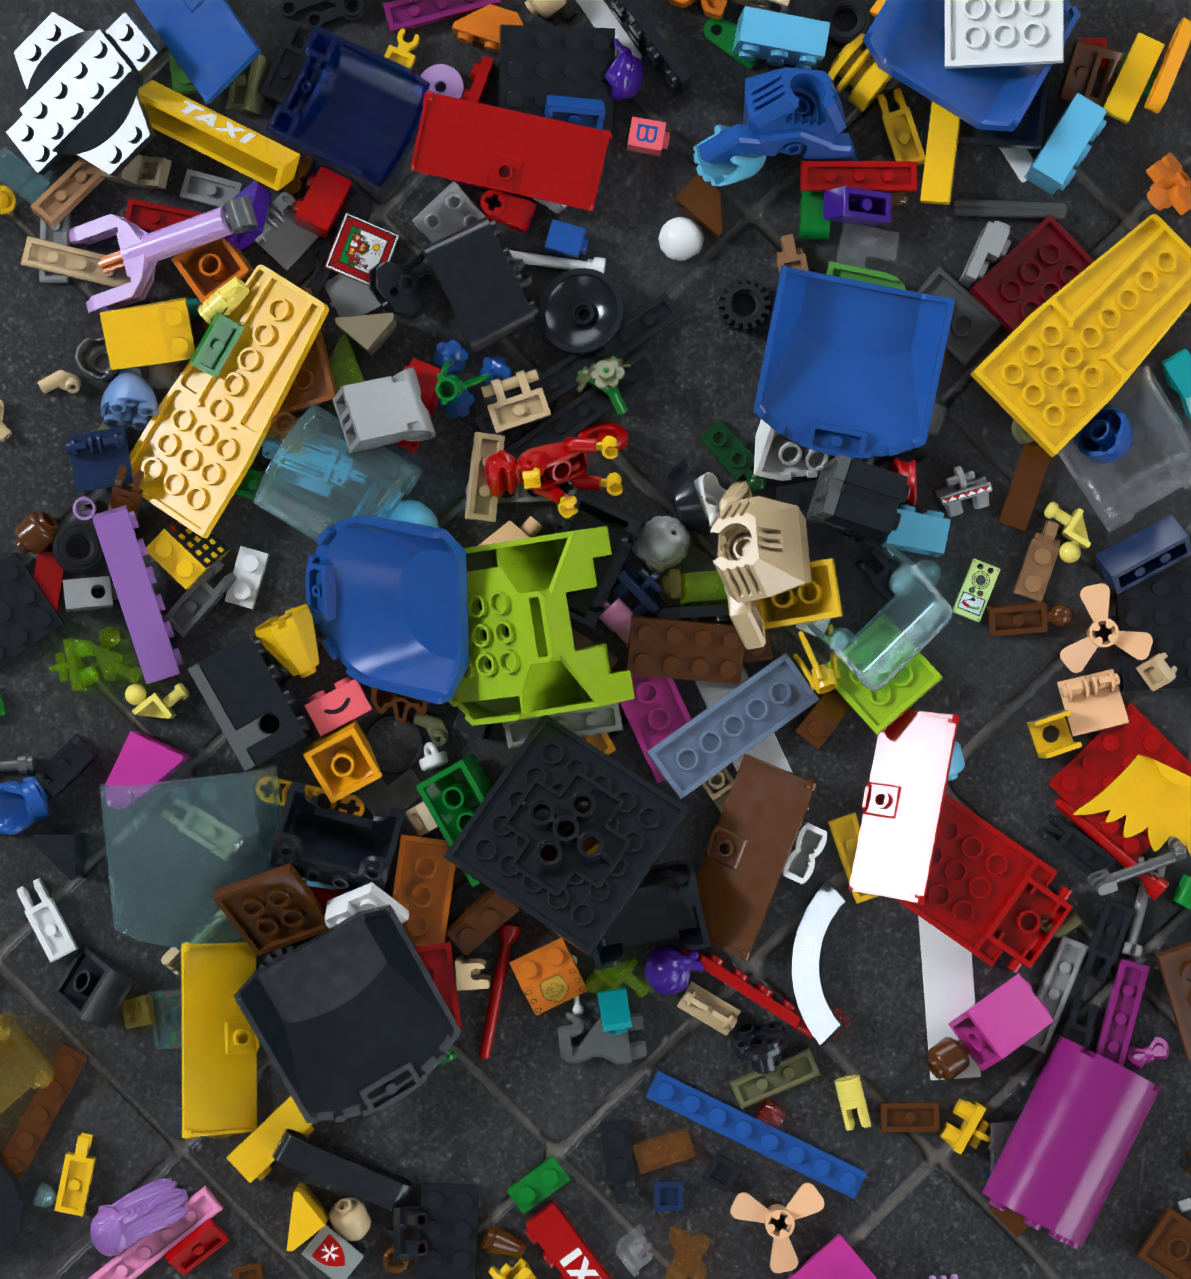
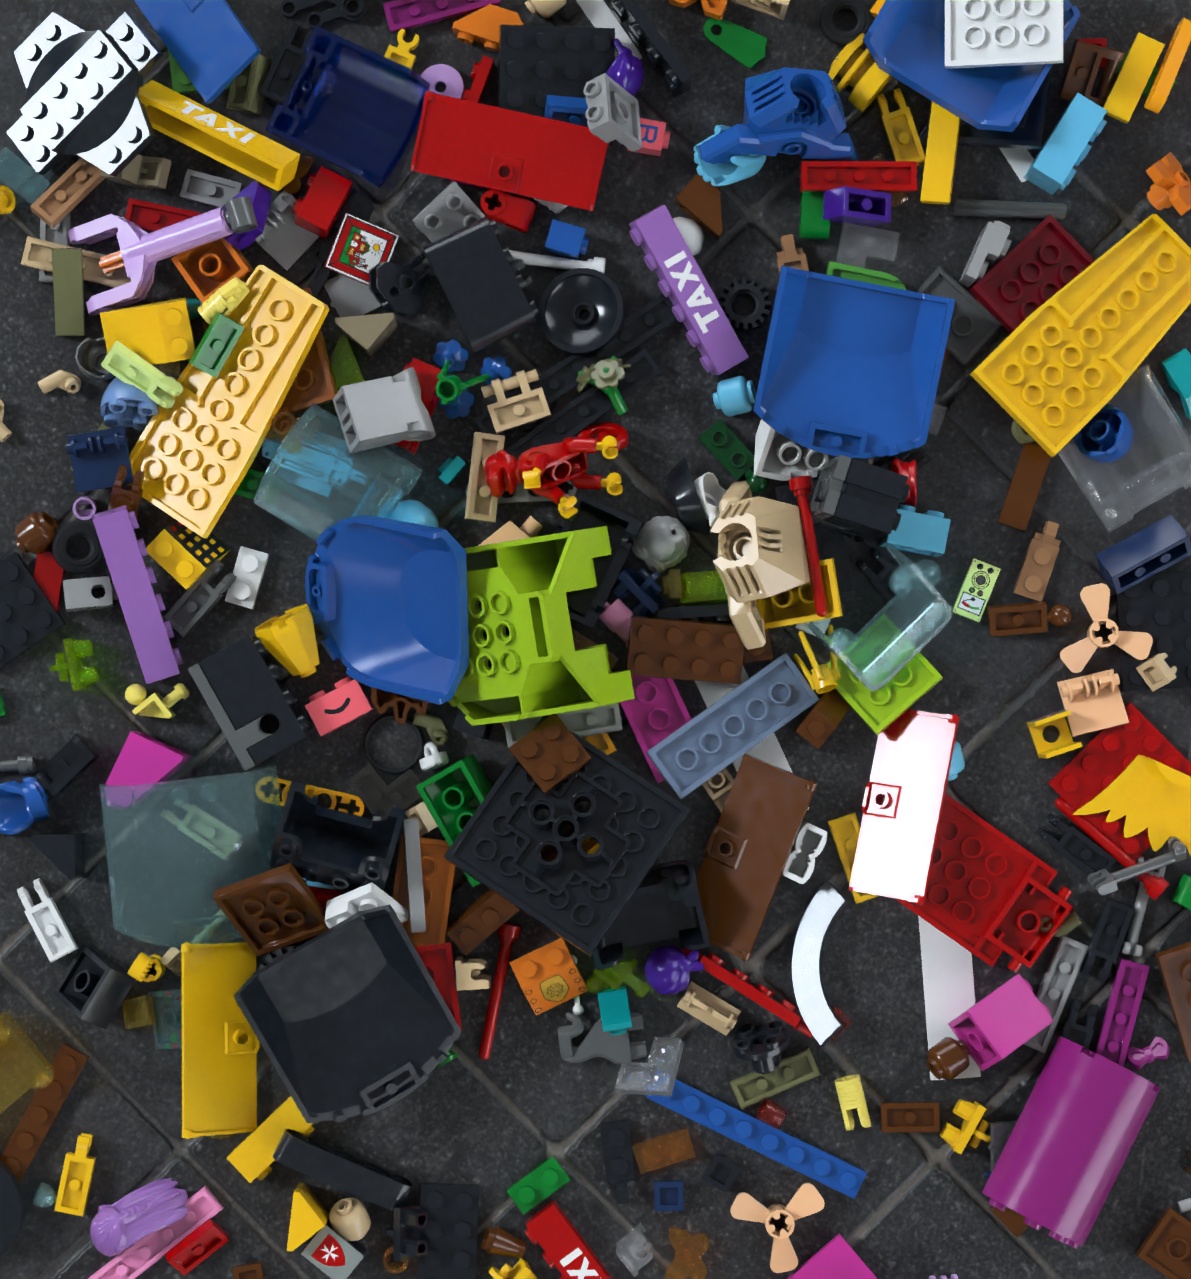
clear neon green piece [90,626,142,684] -> none
light orange slope [303,719,383,804] -> none
medium azure brick [732,6,830,70] -> none
light grey hips [935,466,992,517] -> none
light yellow piece [1044,502,1091,563] -> none
none -> olive tile [52,248,86,336]
none -> yellowish green hinge [100,341,183,409]
none -> yellow connector [127,952,166,982]
none -> light grey beam [403,818,426,933]
none -> teal plate [439,455,467,487]
none -> reddish brown plate [509,714,592,795]
none -> light grey plate [583,73,642,152]
none -> clear plate [615,1037,685,1096]
none -> medium lavender brick [629,205,749,375]
none -> medium azure head [713,376,756,417]
none -> red piece [789,476,827,617]

